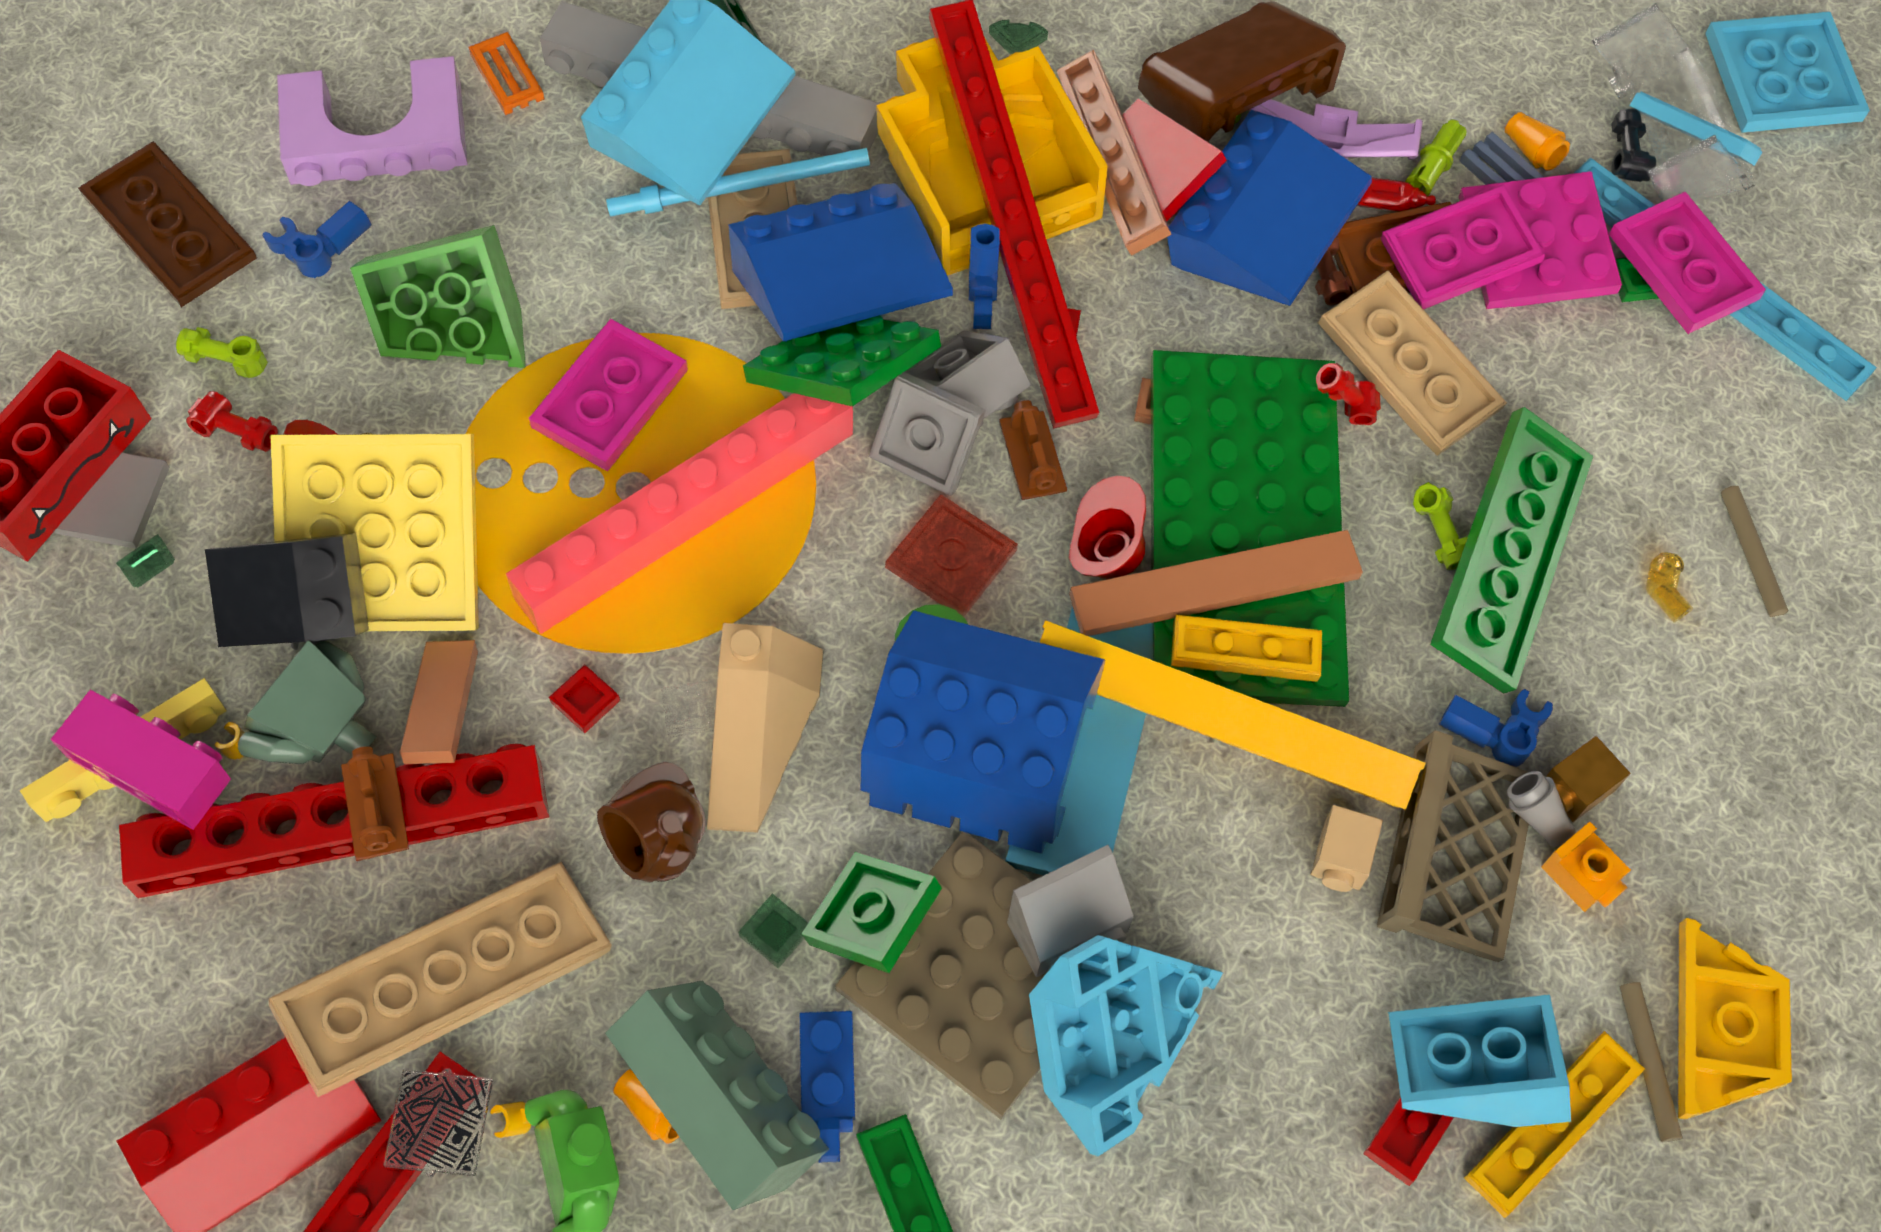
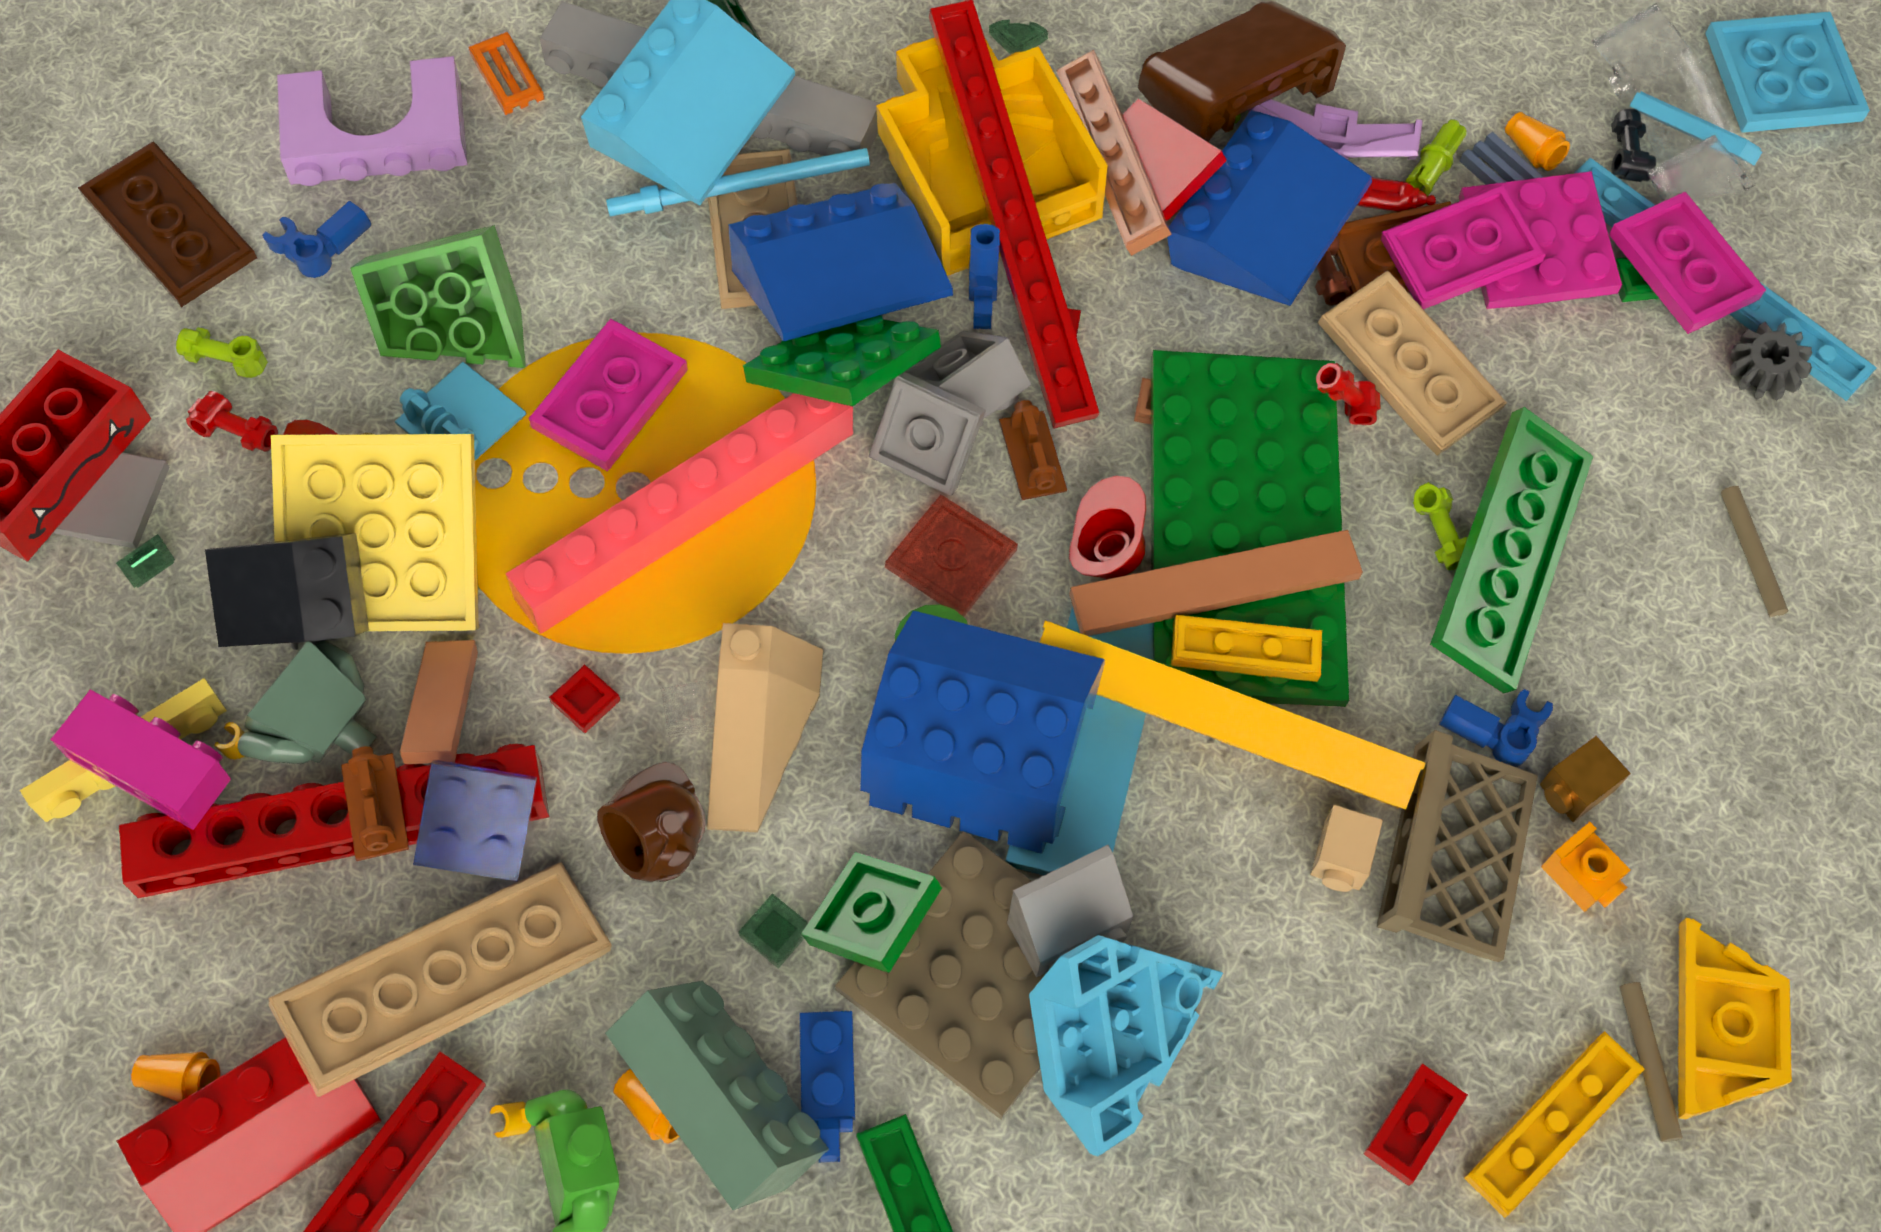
clear piece [383,1068,493,1177] -> none
medium azure slope [1388,995,1571,1127] -> none
light grey cone [1507,771,1575,847] -> none
clear yellow arm [1646,552,1693,623] -> none
none -> light orange cone [131,1052,220,1102]
none -> medium azure hinge [395,362,527,460]
none -> clear blue plate [413,760,537,882]
none -> dark grey gear [1730,322,1812,401]

